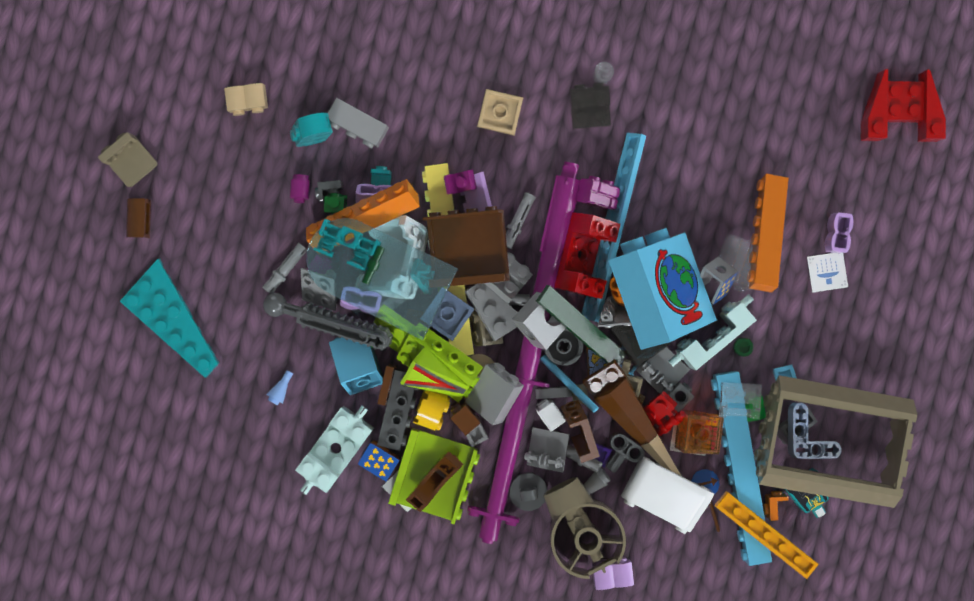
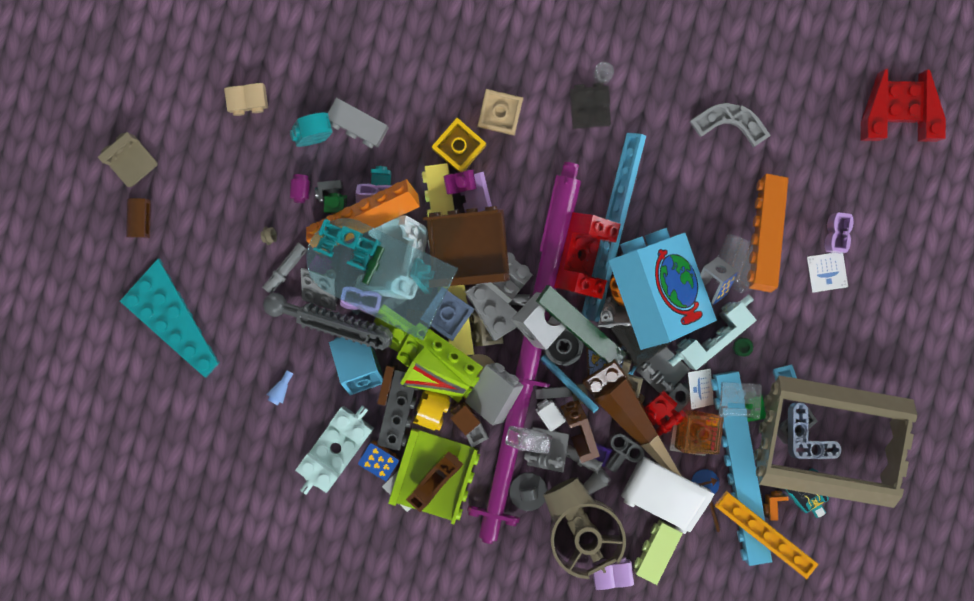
light grey pin [506,192,536,249] -> none
magenta brick [576,176,620,210] -> none
none -> dark tan plate [260,226,277,245]
none -> yellow brick [432,118,486,172]
none -> clear brick [505,426,552,455]
none -> yellowish green brick [633,519,683,585]
none -> white sticker [688,369,714,409]
none -> light grey plate [690,103,771,147]

